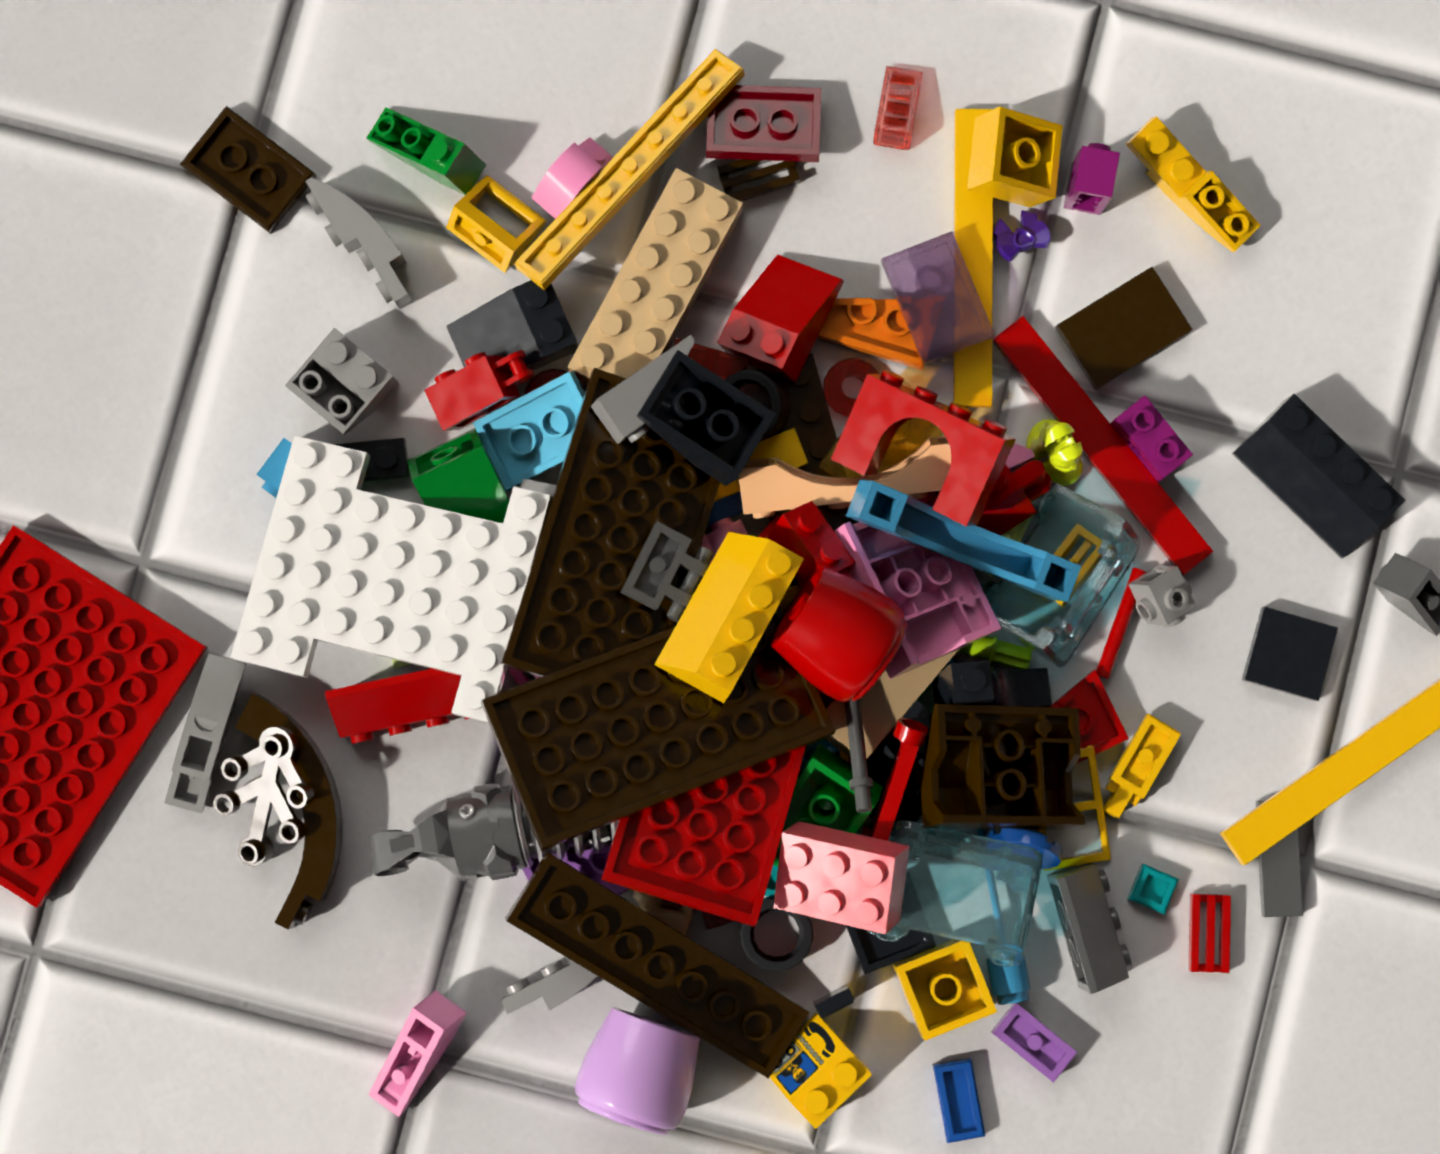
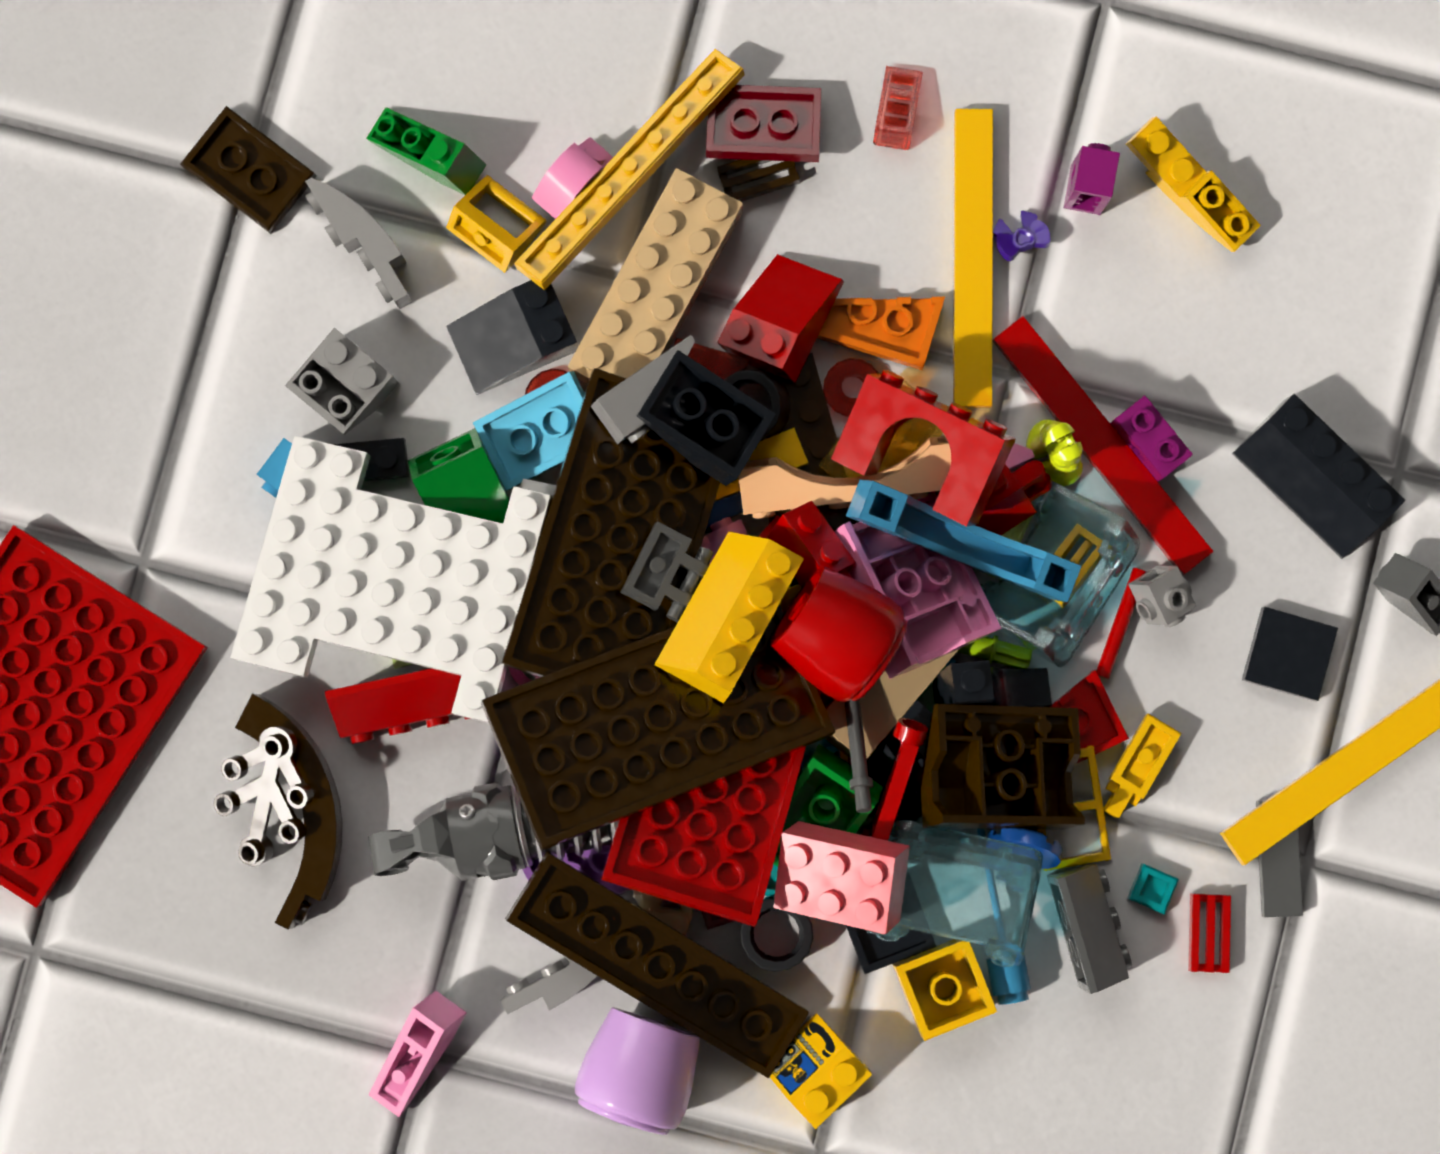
light grey slope [164,652,247,814] -> none
brick [424,350,535,431] -> none
black tile [813,984,855,1018] -> none
tile [881,231,995,365] -> none
blue tile [932,1058,985,1143] -> none
yellow brick [967,106,1063,208] -> none
medium lavender plate [991,1003,1077,1083] -> none
dark brown tile [1055,266,1193,390] -> none

